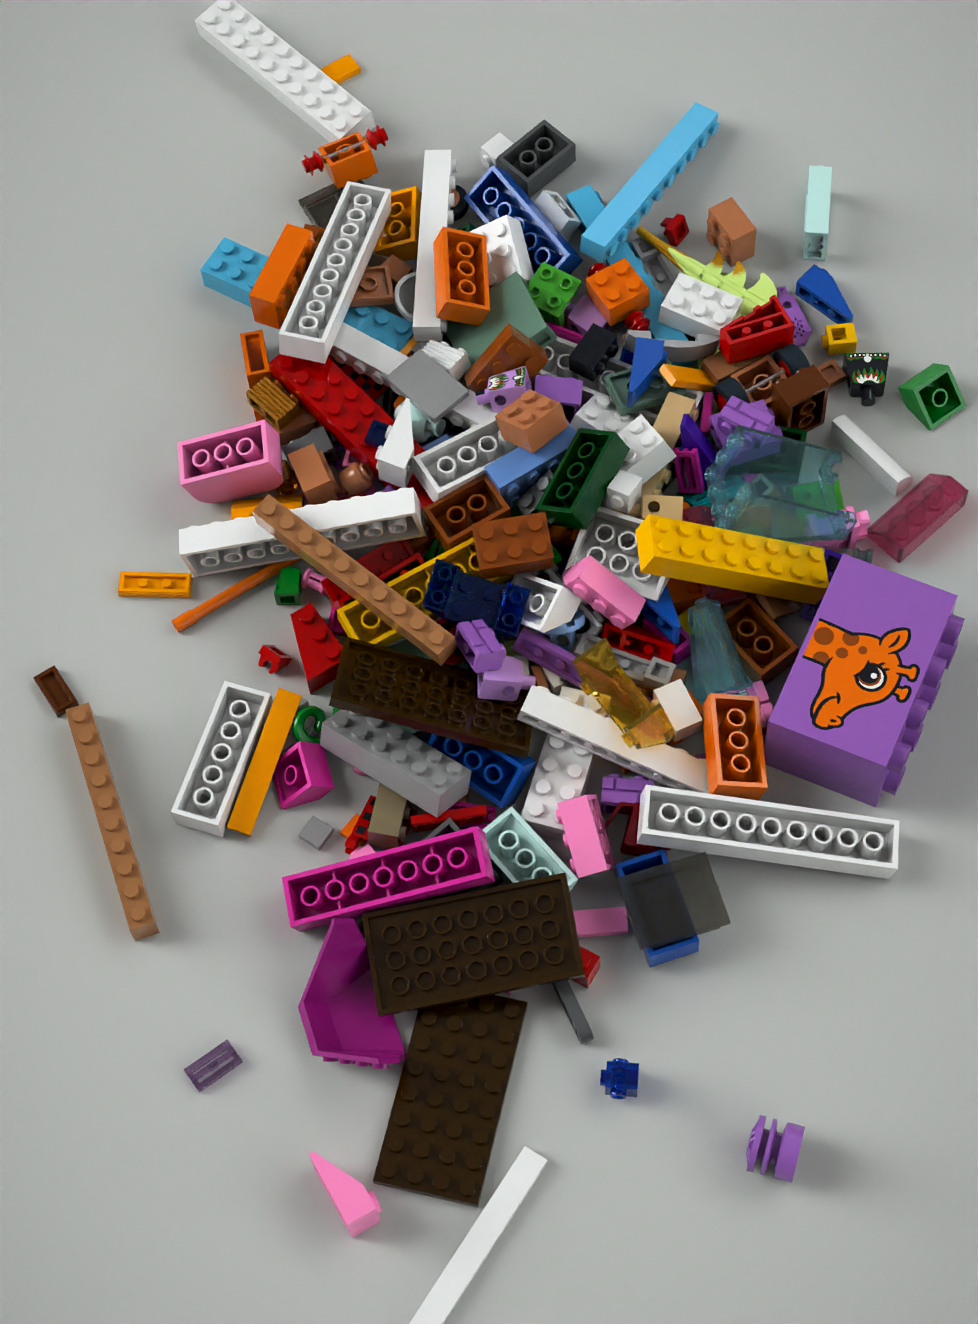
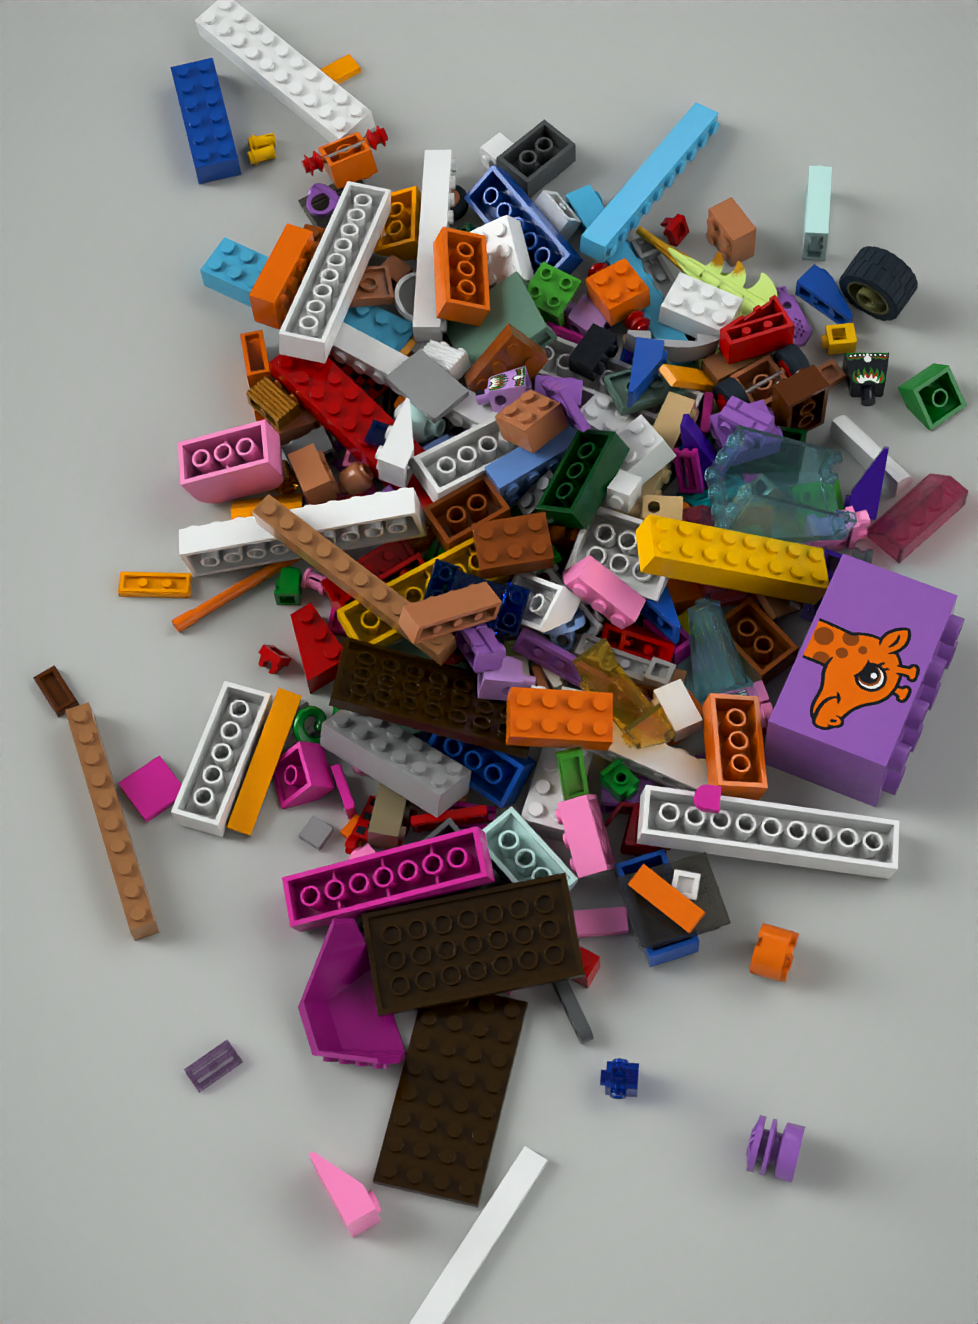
none -> dark pink tile [118,755,182,823]
none -> blue brick [170,58,242,184]
none -> yellow pin [247,144,276,166]
none -> yellow pin [248,132,276,150]
none -> medium lavender piece [306,183,340,217]
none -> dark pink tile [330,764,357,819]
none -> nougat brick [398,581,502,644]
none -> orange brick [506,687,613,751]
none -> medium lavender tile [541,378,591,432]
none -> bright green tile [555,746,589,801]
none -> green brick [600,758,639,803]
none -> orange tile [628,864,706,933]
none -> white tile [672,869,701,900]
none -> dark pink tile [693,784,721,814]
none -> orange brick [750,923,799,983]
none -> black wheel [839,246,918,321]
none -> dark purple slope [844,446,889,520]

